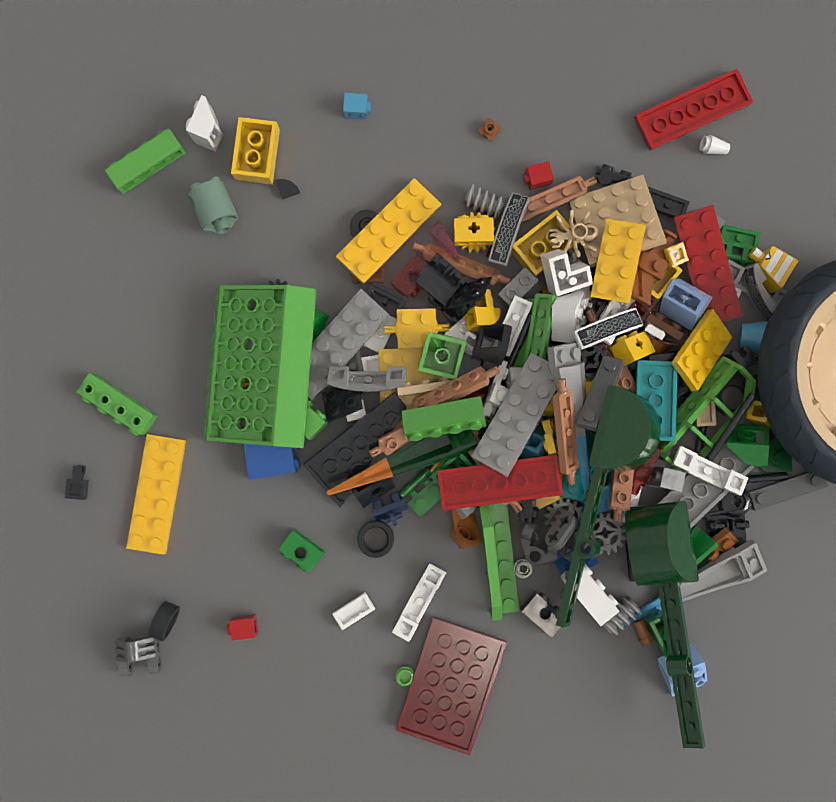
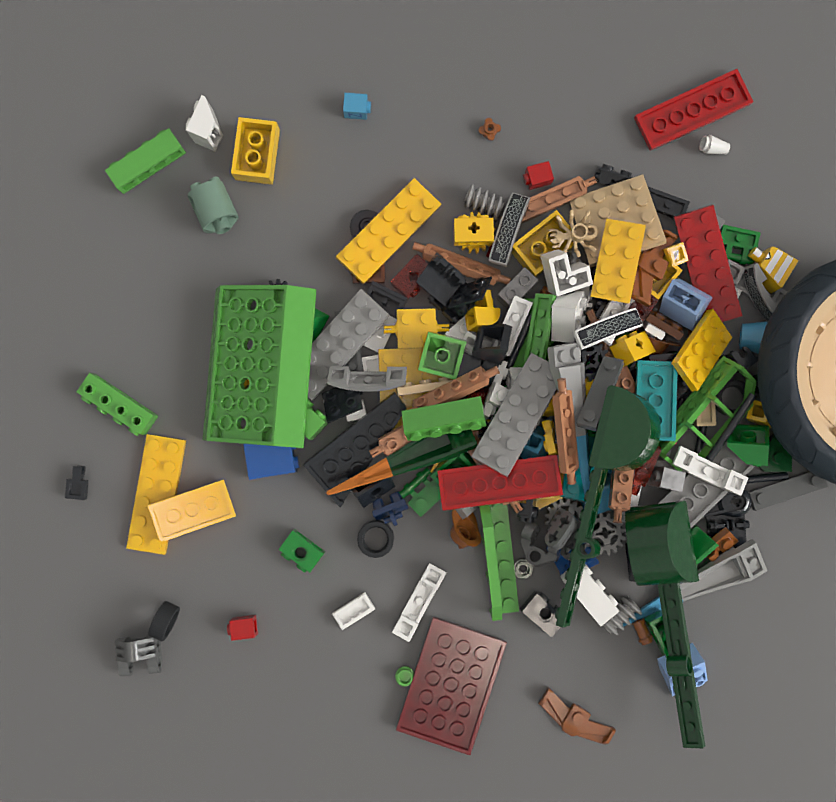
black tile [276,179,300,199] -> none
clear pink slope [428,220,459,260] -> none
none -> yellow plate [148,479,236,543]
none -> dark orange plate [538,687,616,745]

